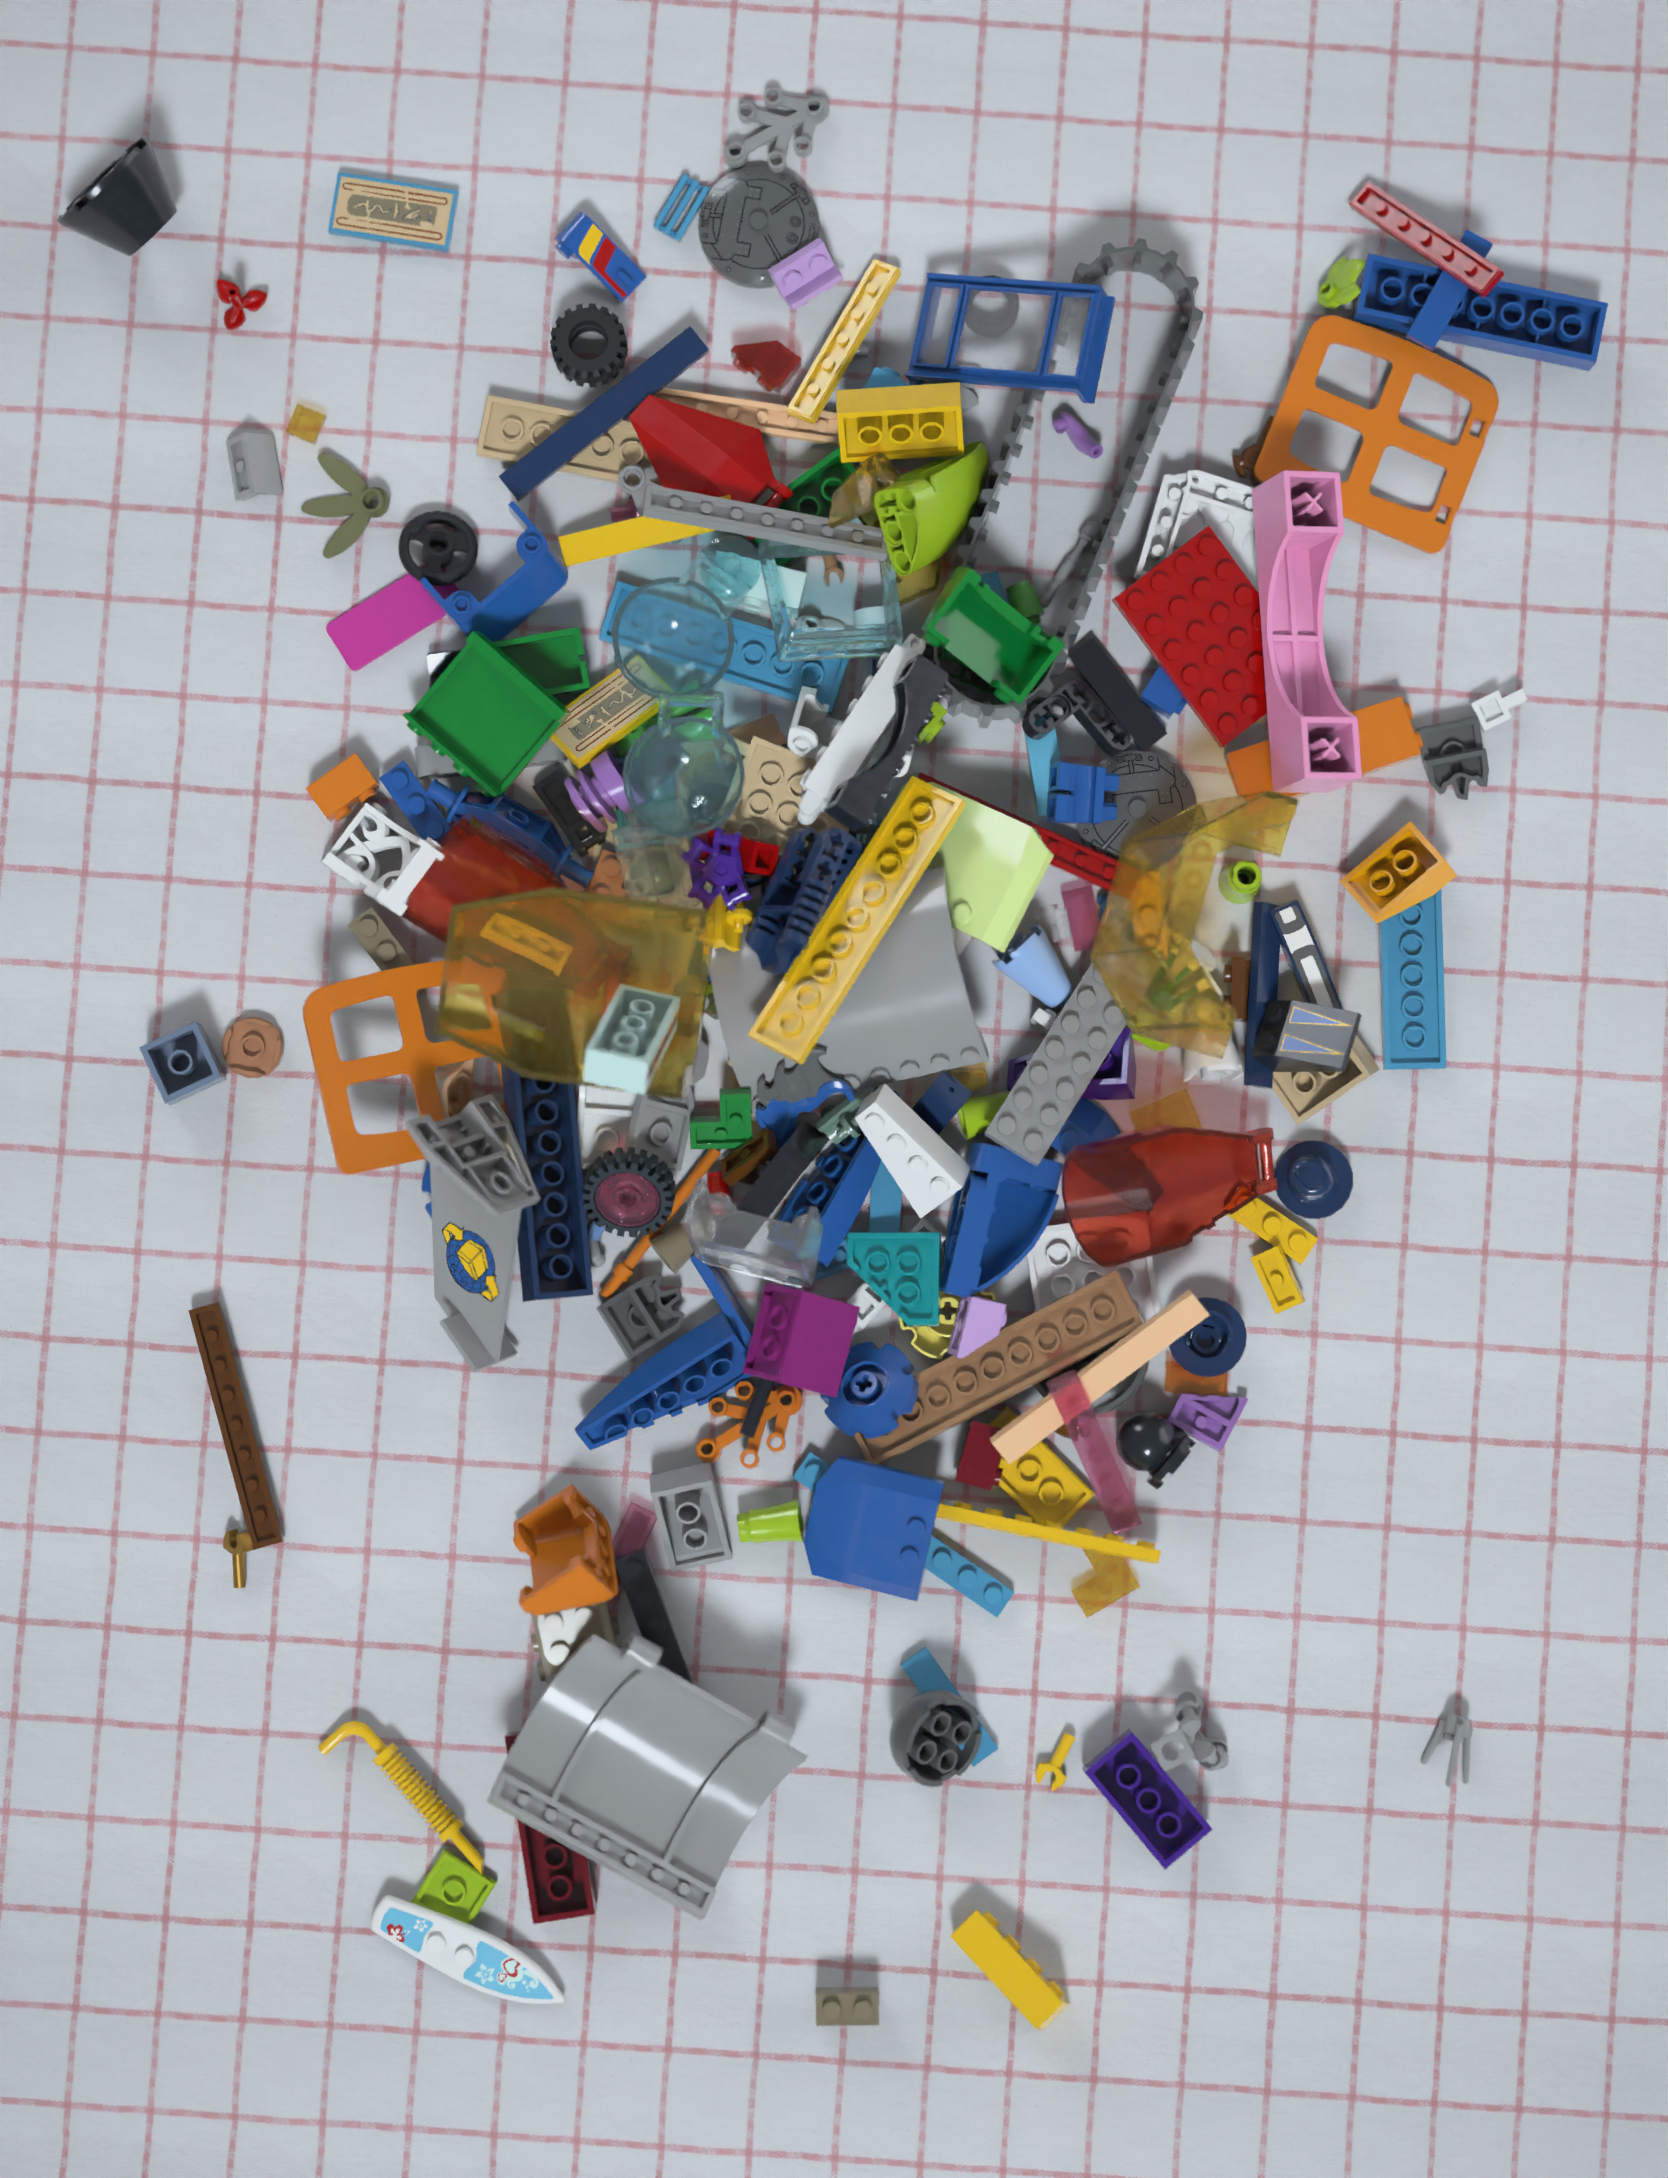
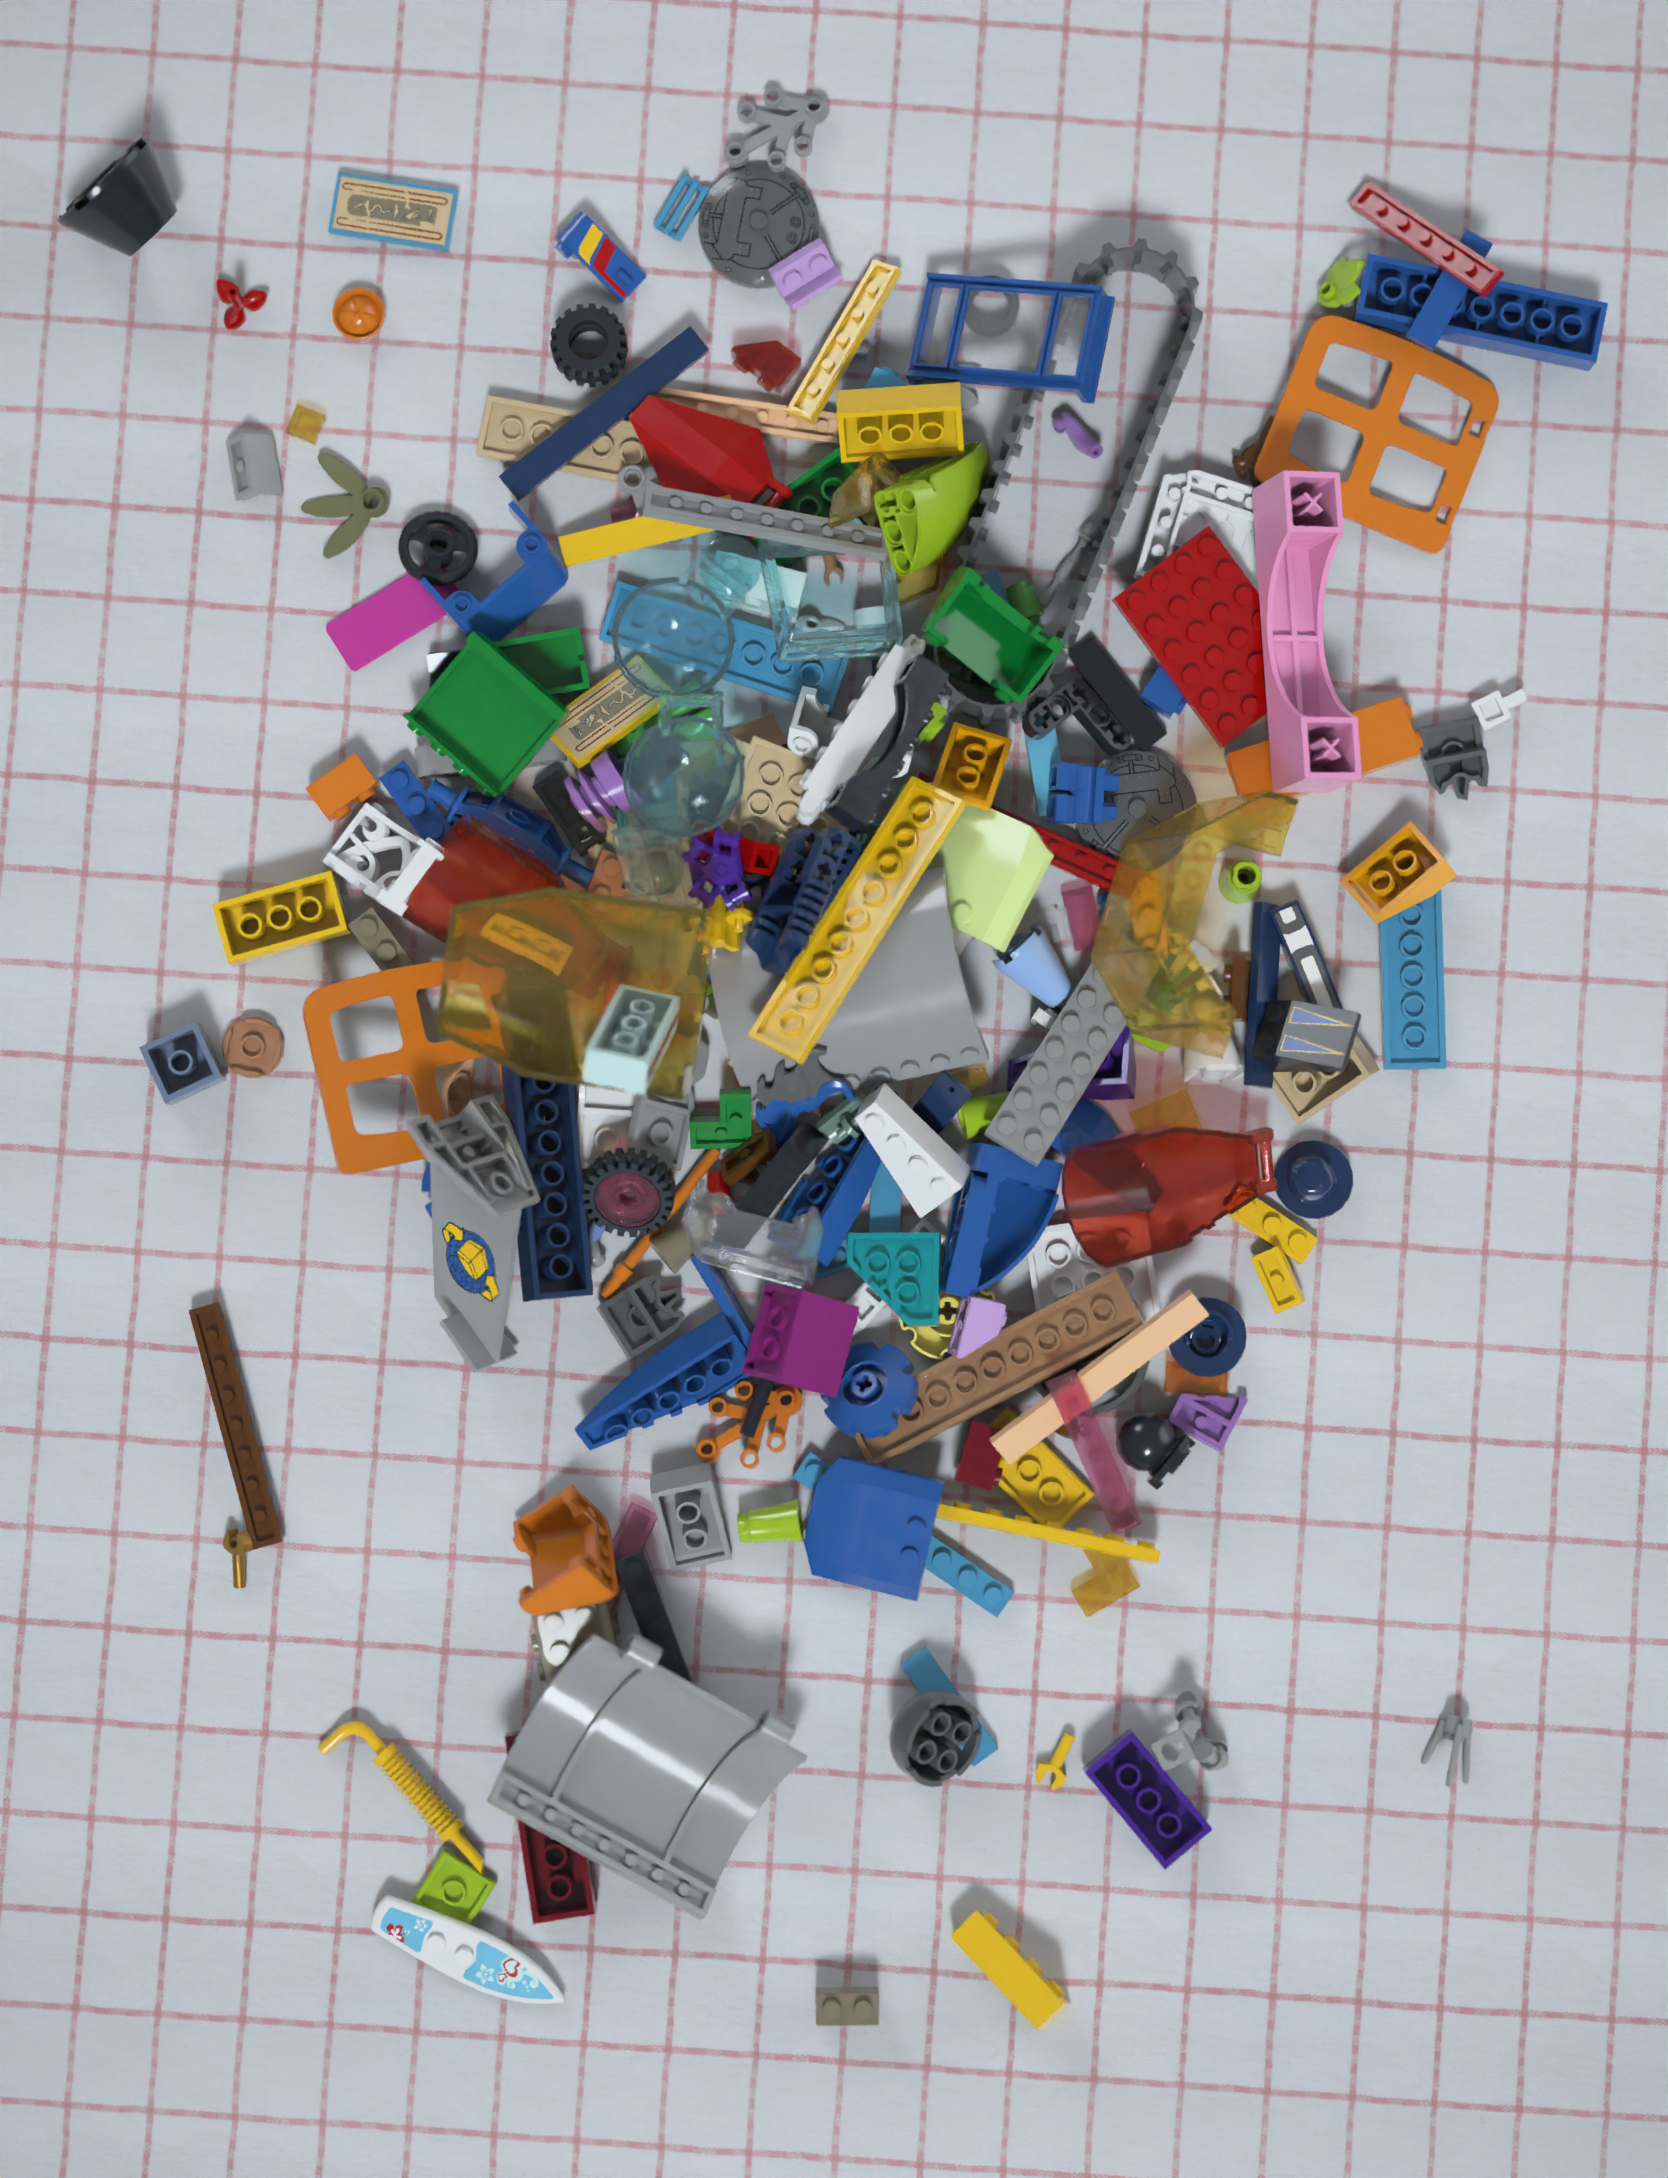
none -> yellow brick [212,870,352,967]
none -> orange hat [332,288,385,340]
none -> light orange slope [932,722,1013,811]

